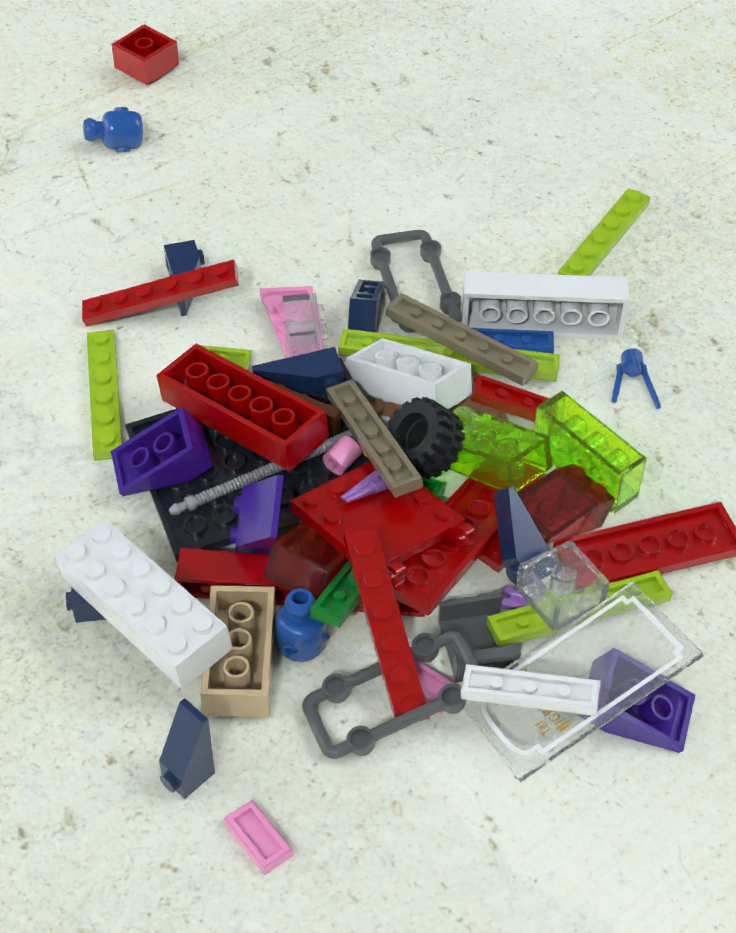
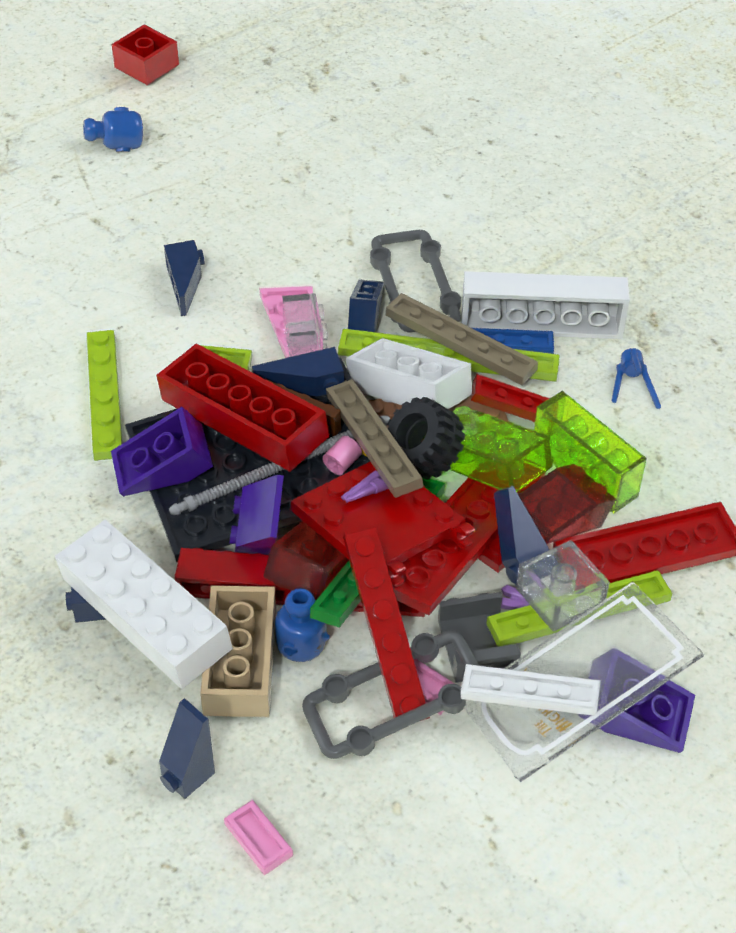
red plate [82,259,239,327] -> none
lime plate [558,188,650,276] -> none

